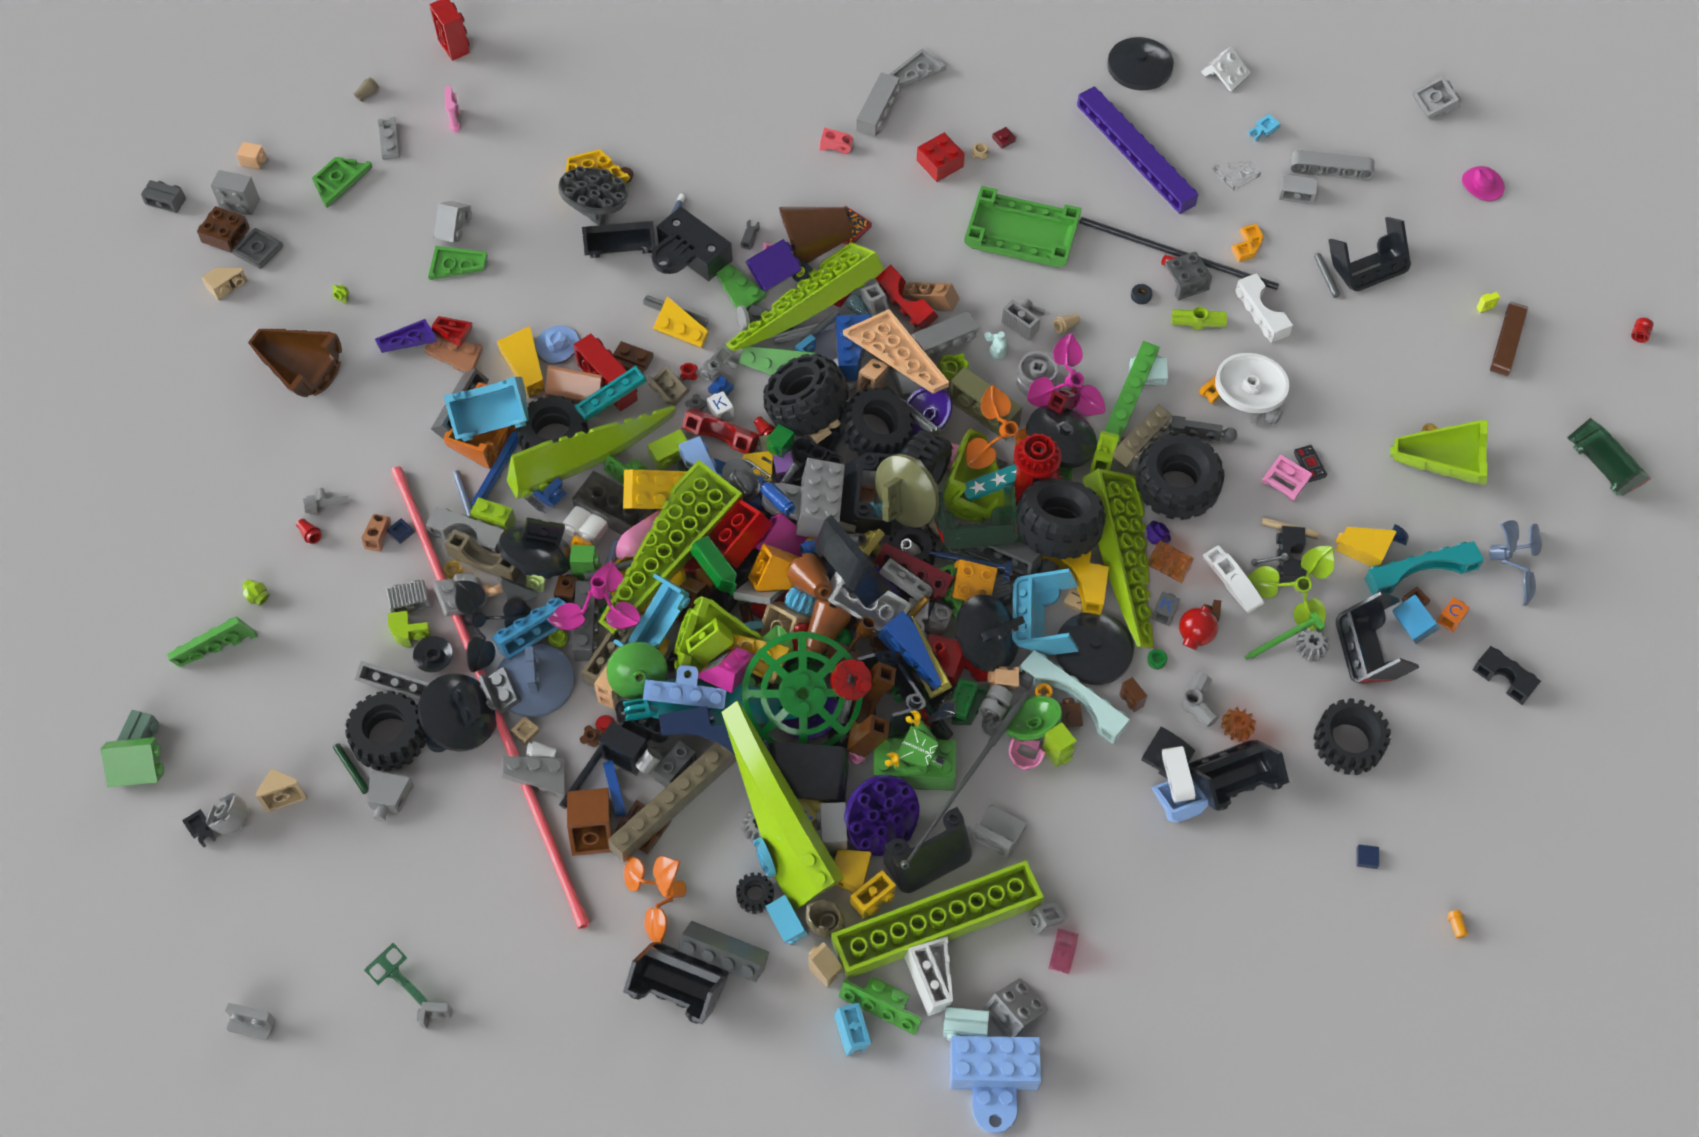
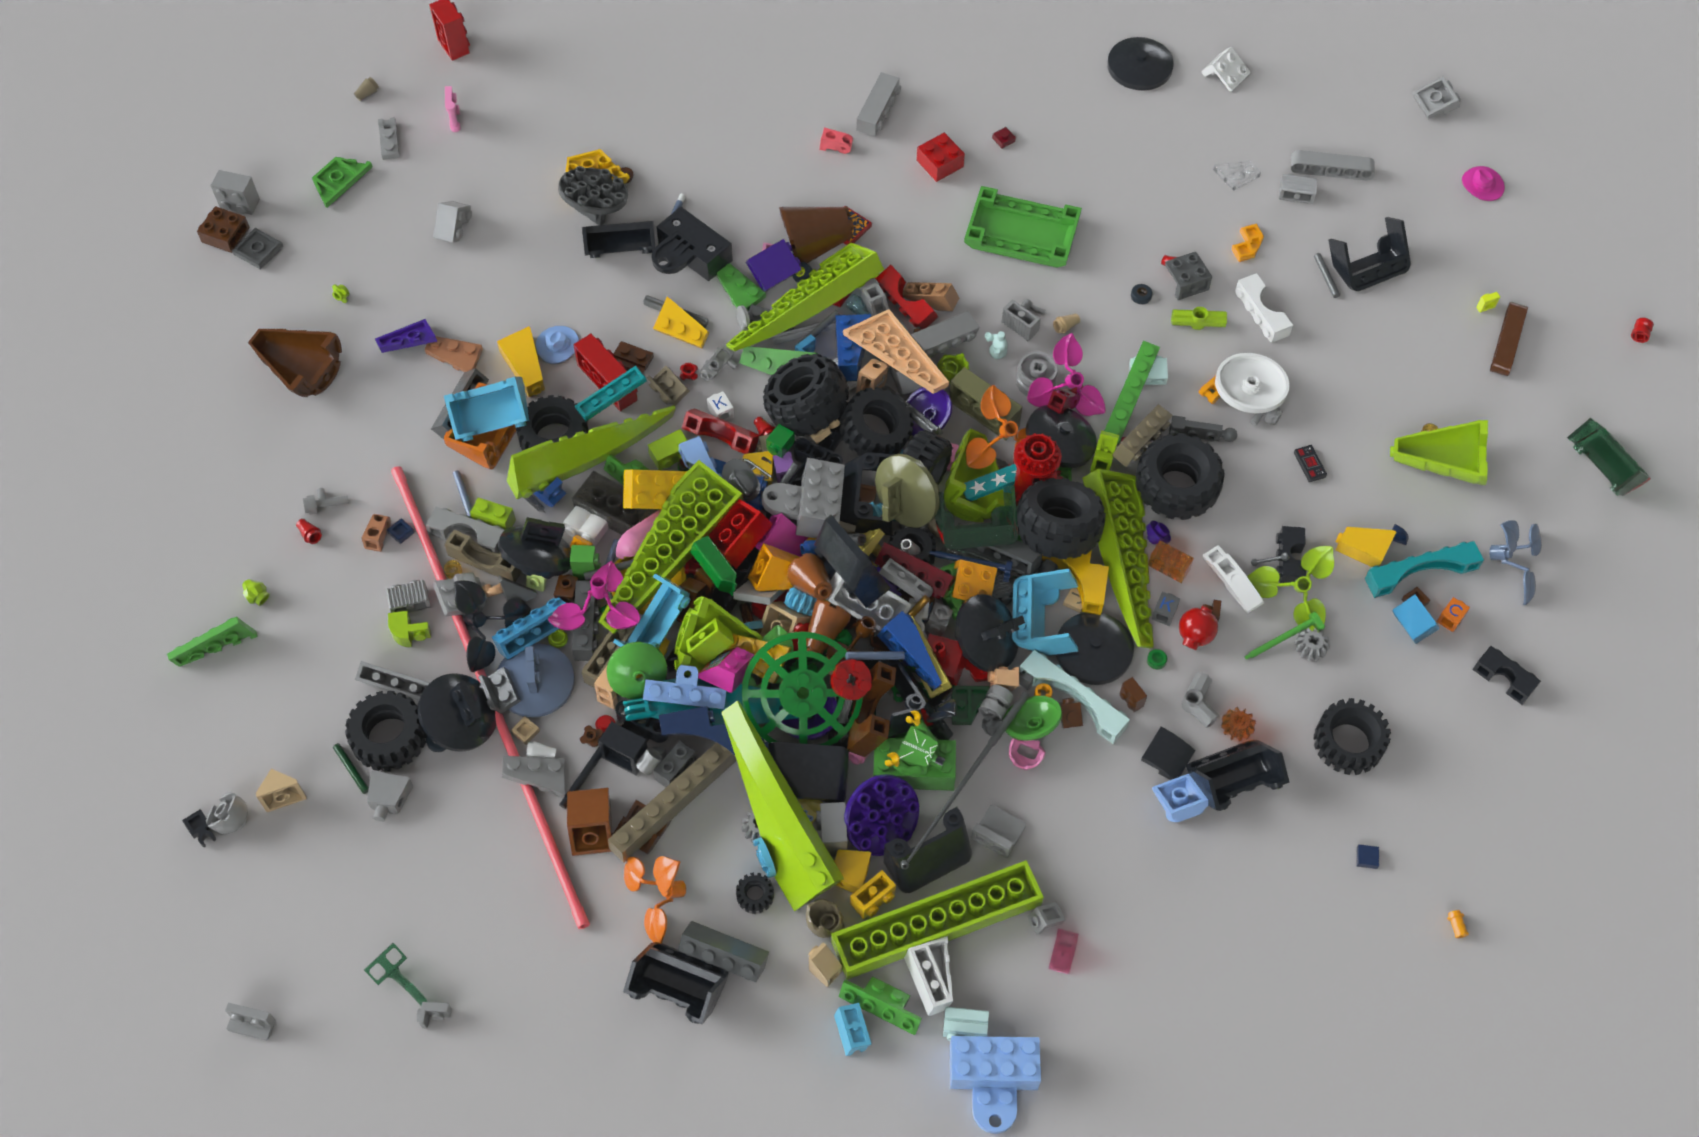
bright green brick [100,737,164,787] -> none
sand green brick [117,710,159,741] -> none
dark grey brick [141,180,186,213] -> none
tan slope [201,267,247,300] -> none
light nougat brick [236,142,266,170] -> none
black dish [413,636,453,673] -> none
bright green wing [428,246,488,280] -> none
red wing [432,316,473,346] -> none
blue axle [471,431,519,506] -> none
nougat slope [545,365,604,414] -> none
blue beam [603,760,626,817] -> none
dark grey plate [685,394,707,411] -> none
blue tile [708,376,734,396] -> none
dark grey bar [741,220,760,250] -> none
blue piece [761,481,796,515] -> none
medium azure hinge [765,895,808,945] -> none
light grey wing [889,49,946,88] -> none
green plate [952,678,978,721] -> none
tan plate [971,143,989,159] -> none
light grey bracket [983,978,1048,1037] -> none
lime brick [1042,722,1077,767] -> none
dark purple brick [1077,86,1199,214] -> none
black piece [1079,217,1279,290] -> none
white beam [1162,746,1195,803] -> none
medium azure plate [1249,114,1280,142] -> none
tan bar [1261,517,1319,539] -> none
bright pink plate [1262,454,1312,502] -> none
black windscreen [1336,591,1419,684] -> none
none -> sand blue bar [845,651,905,660]

